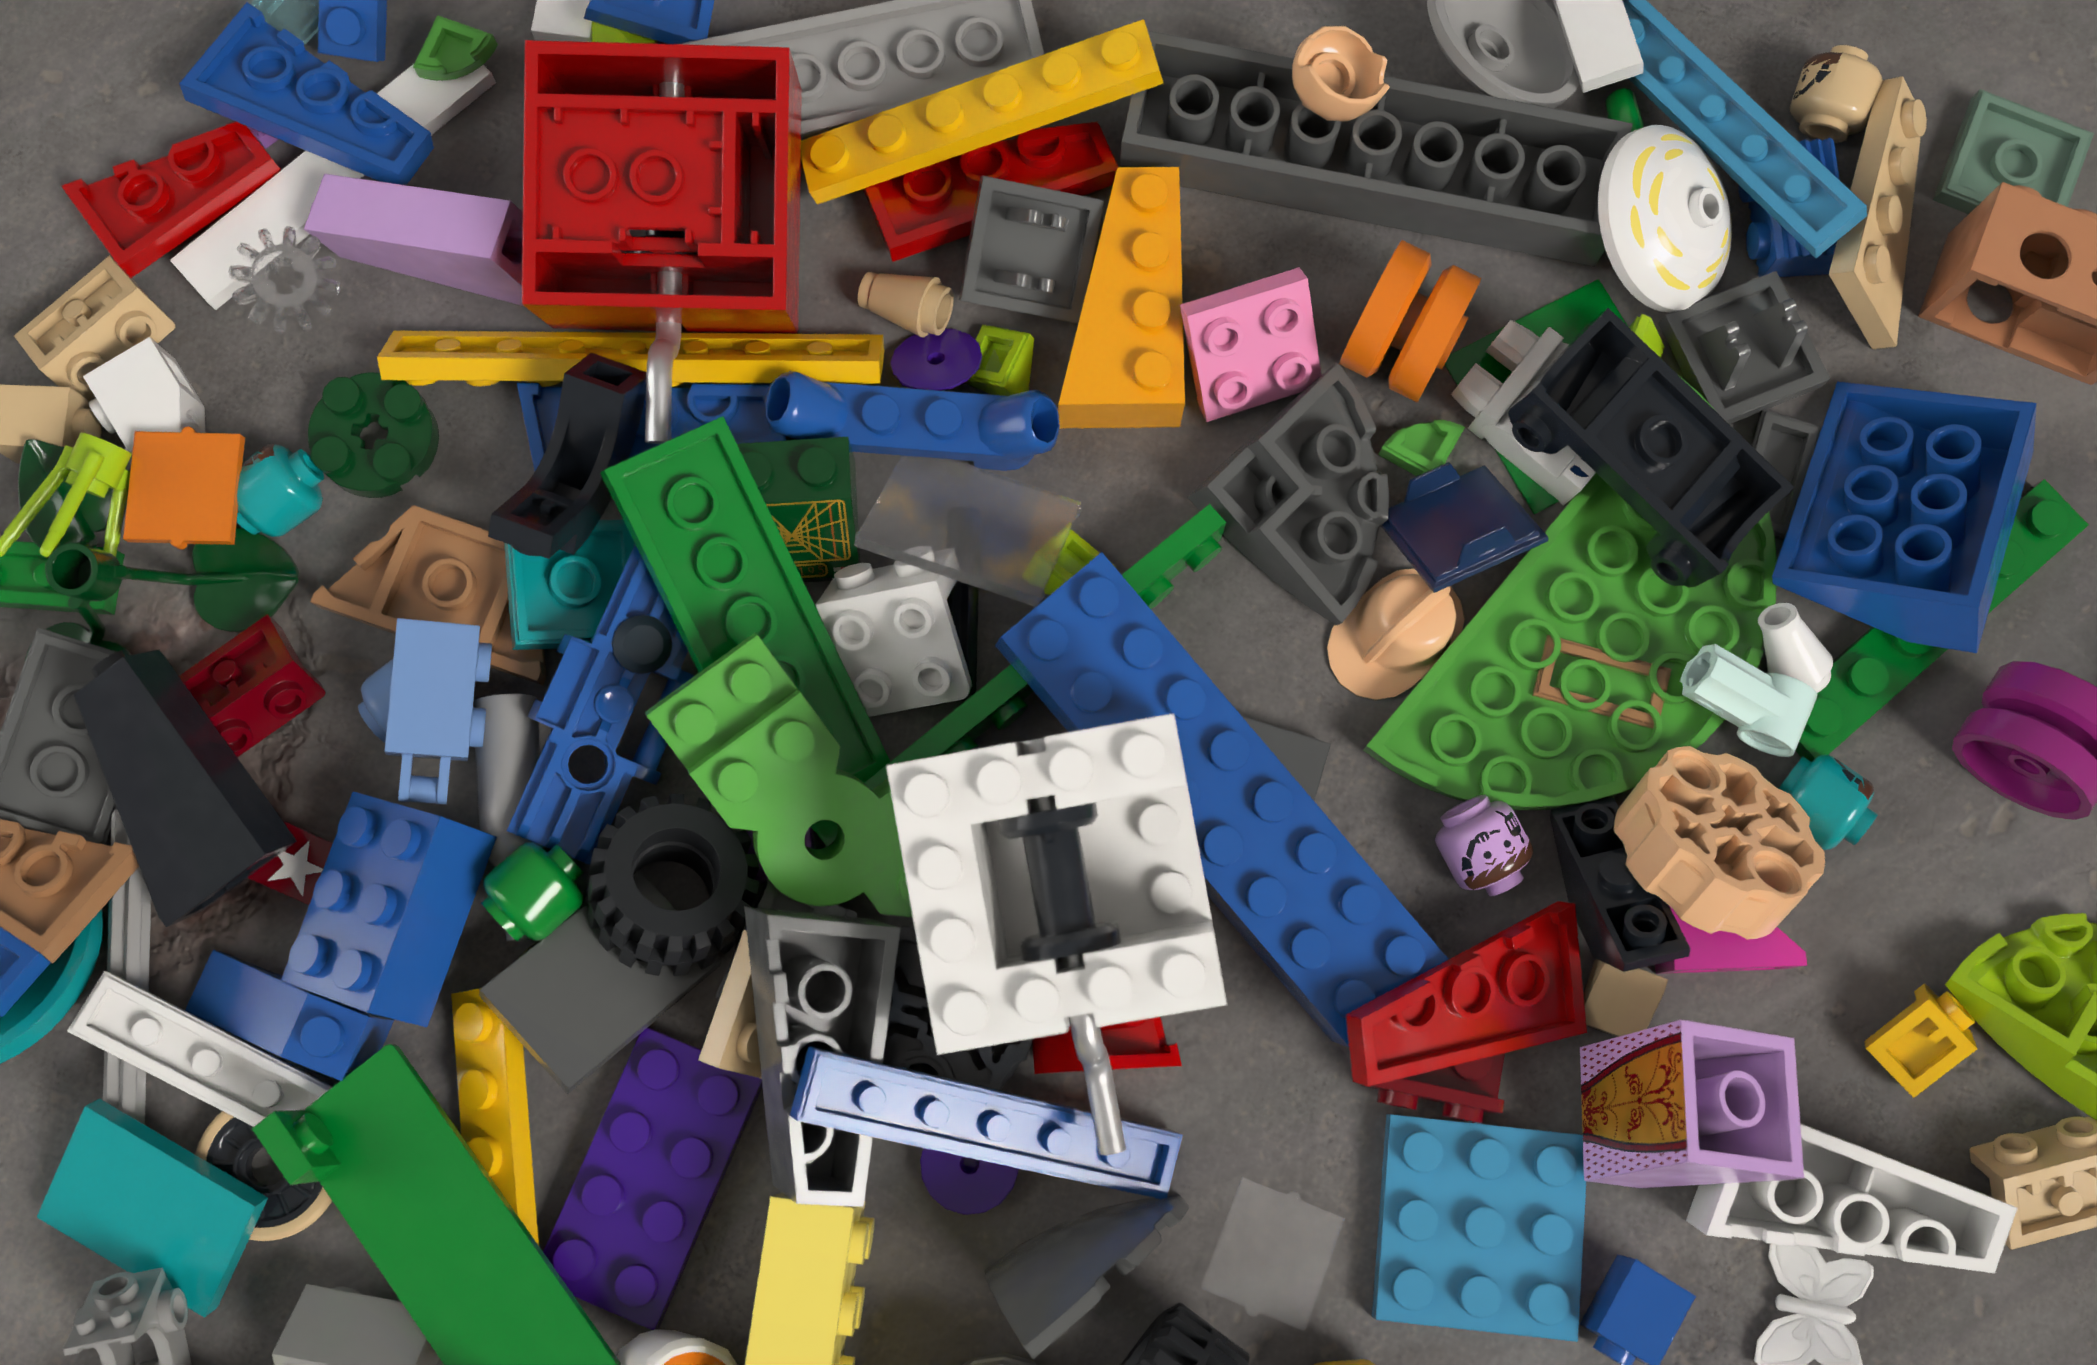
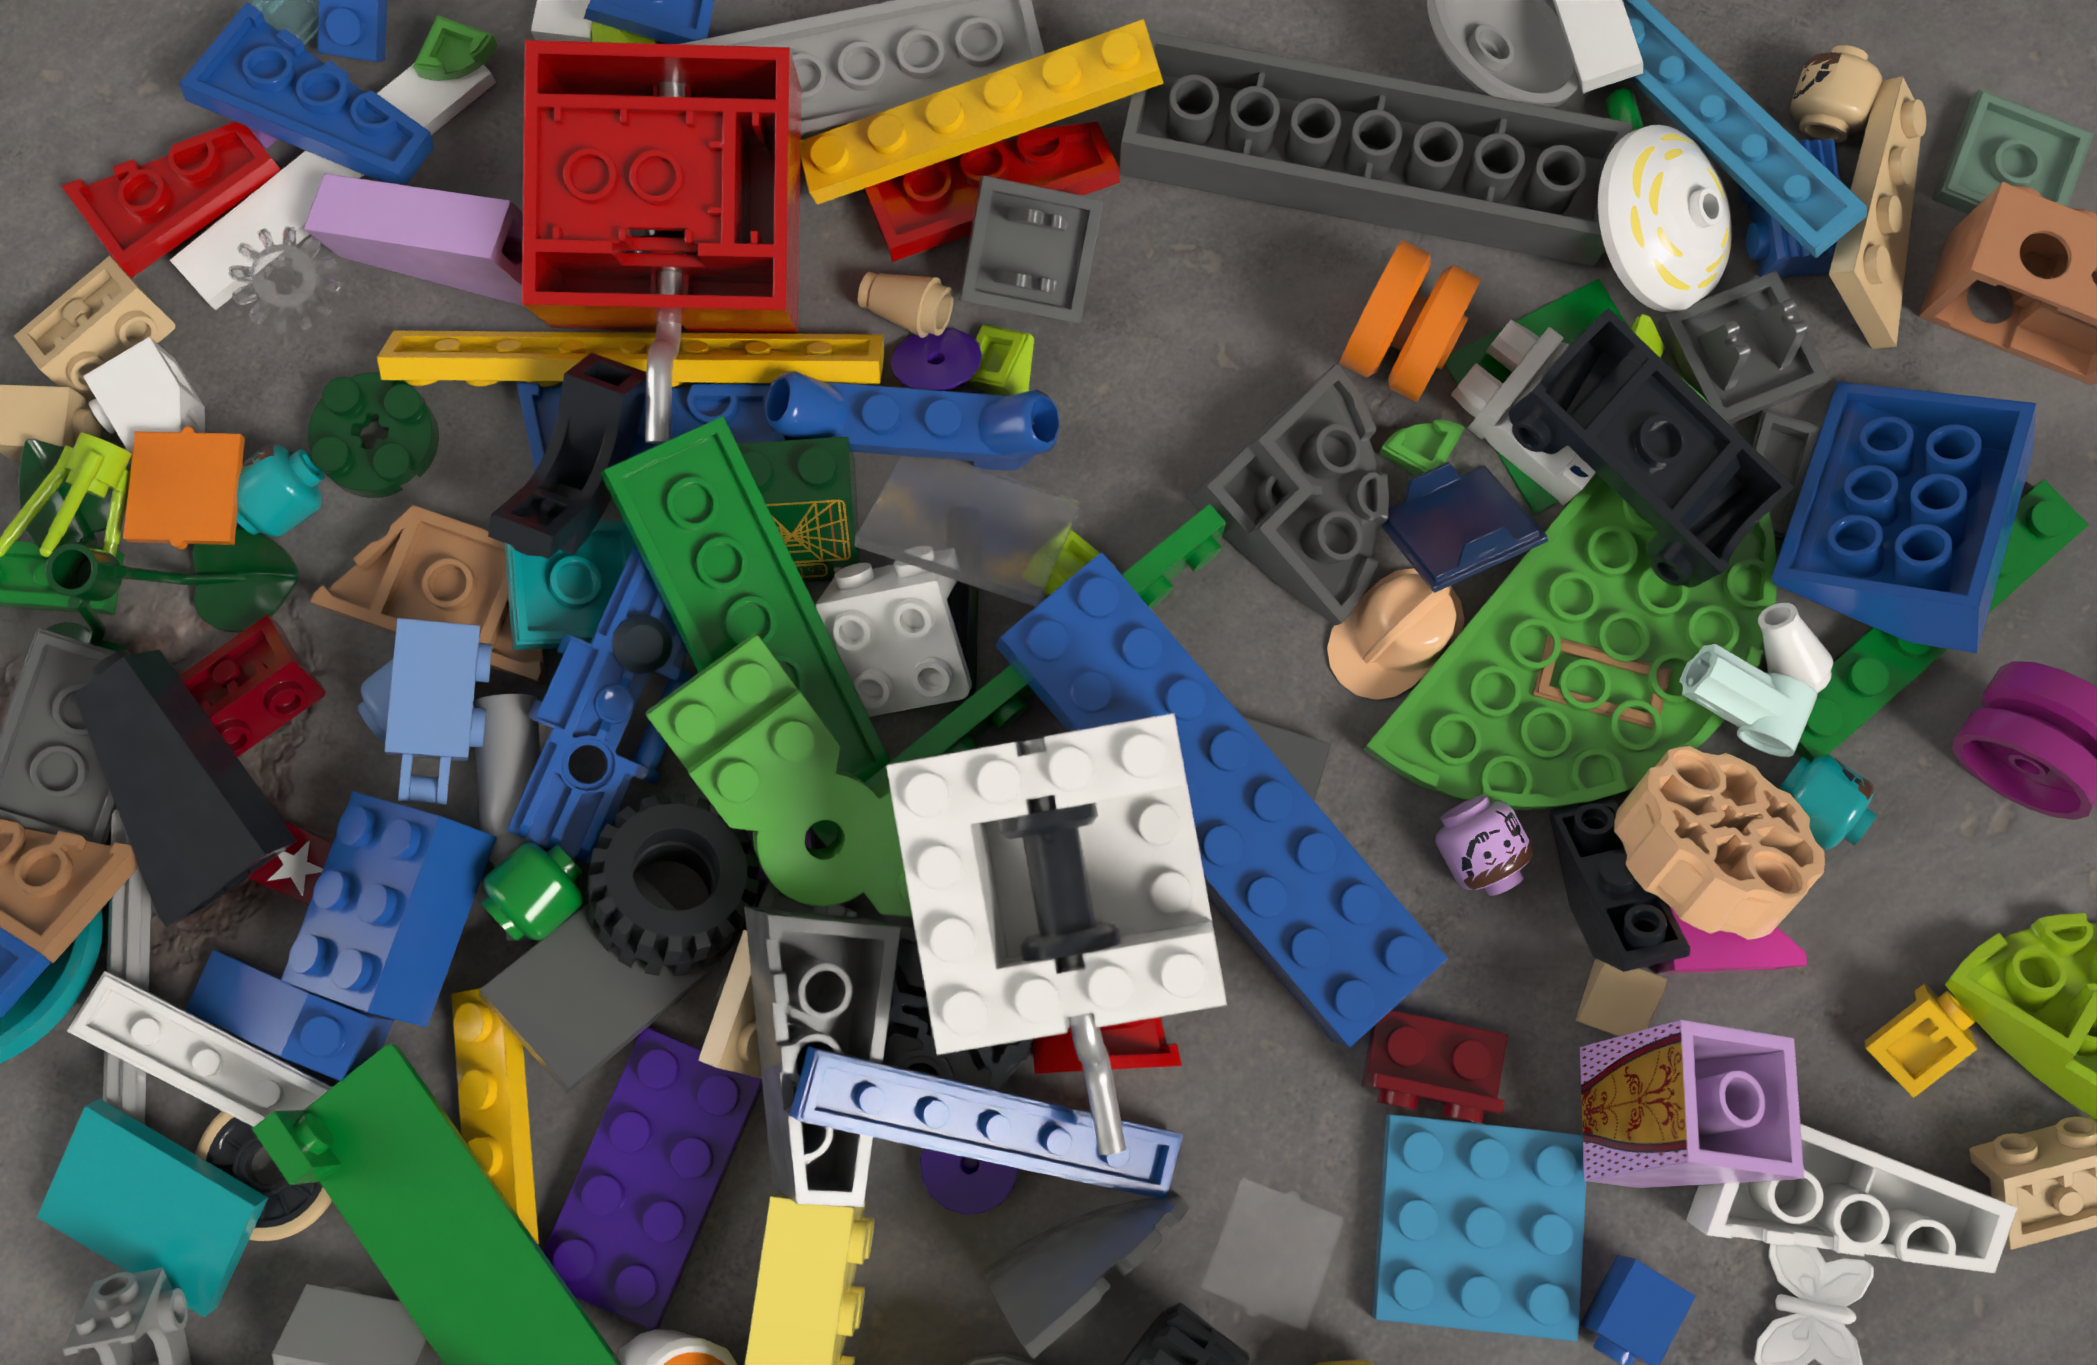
light orange wedge [1058,167,1185,428] -> none
bright pink plate [1180,267,1321,422] -> none
light nougat hair [1292,26,1390,122] -> none
red wing [1346,901,1587,1087] -> none

